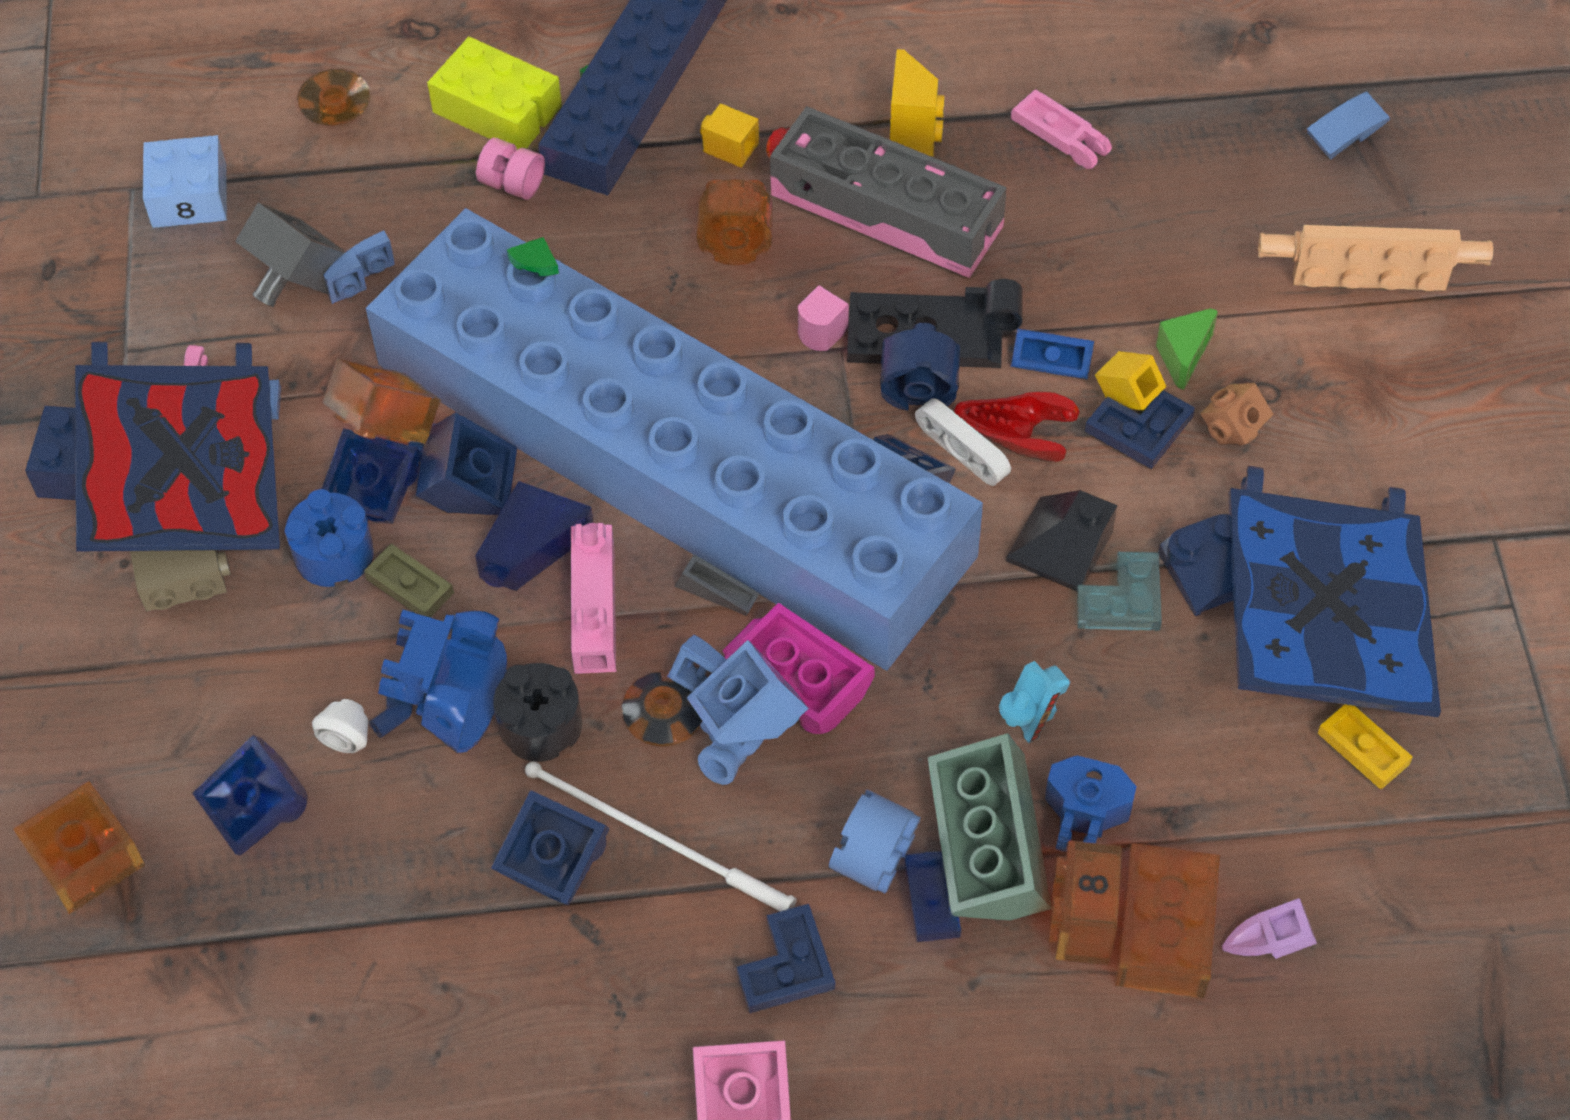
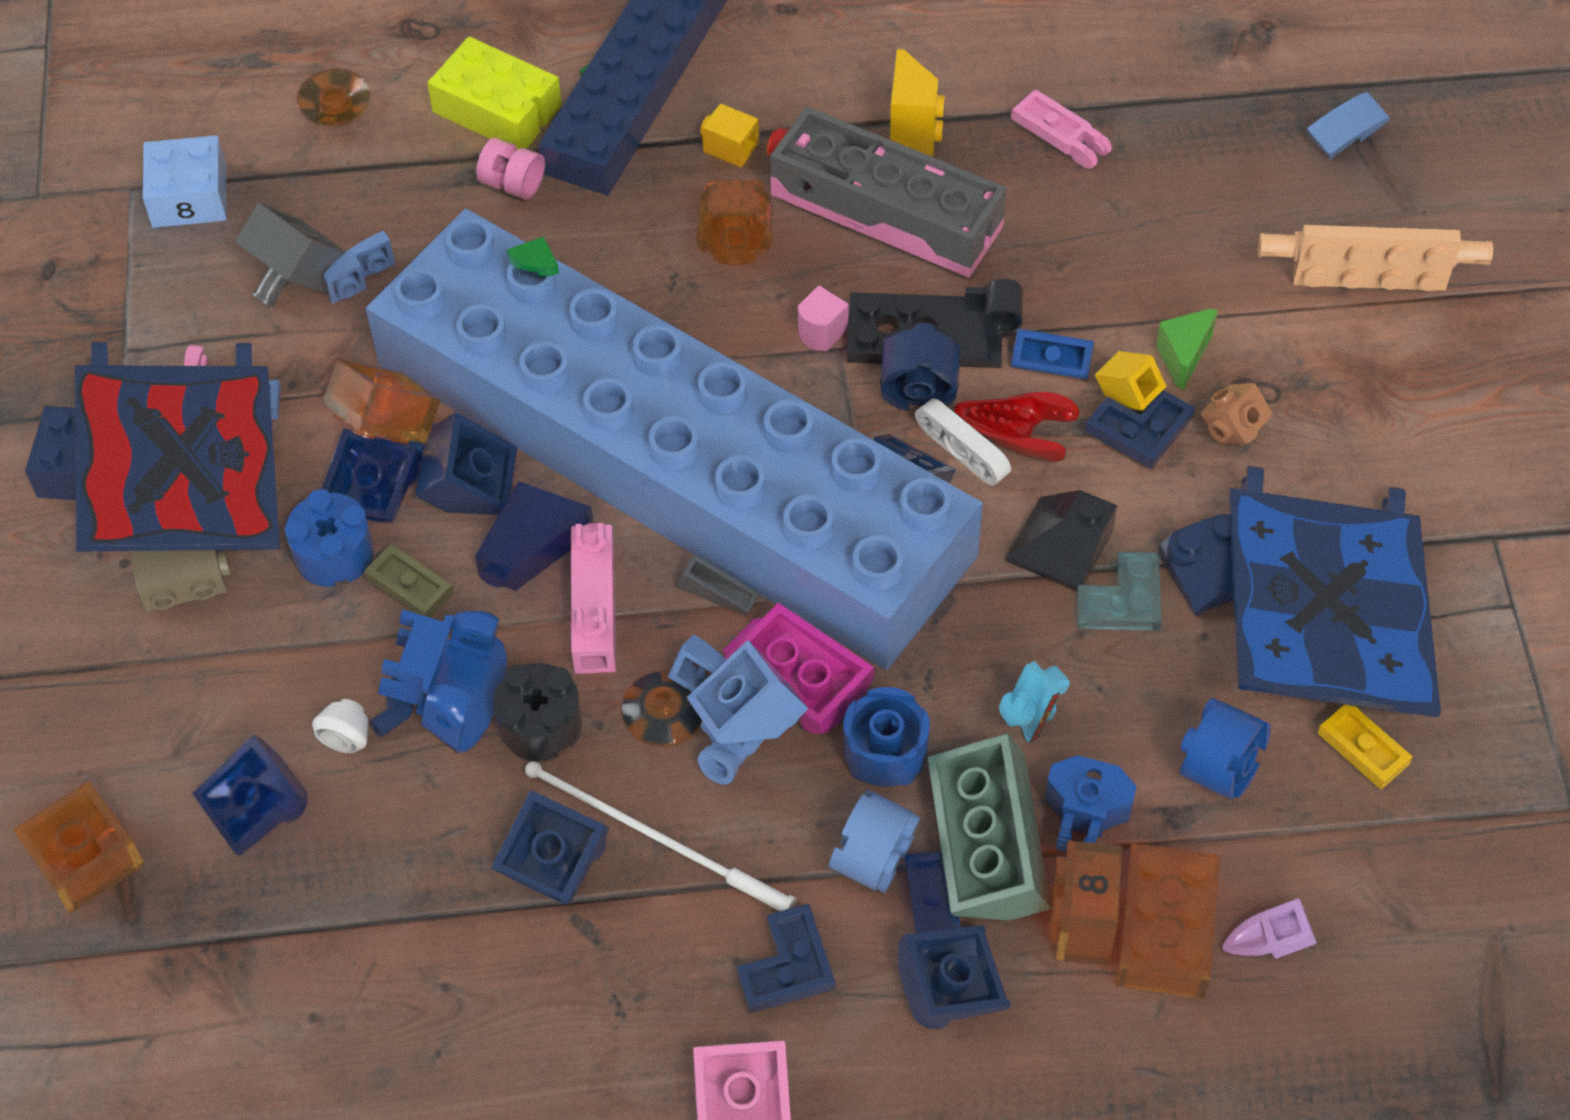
none -> blue brick [843,687,930,787]
none -> dark blue slope [898,925,1011,1029]
none -> blue brick [1180,698,1271,800]

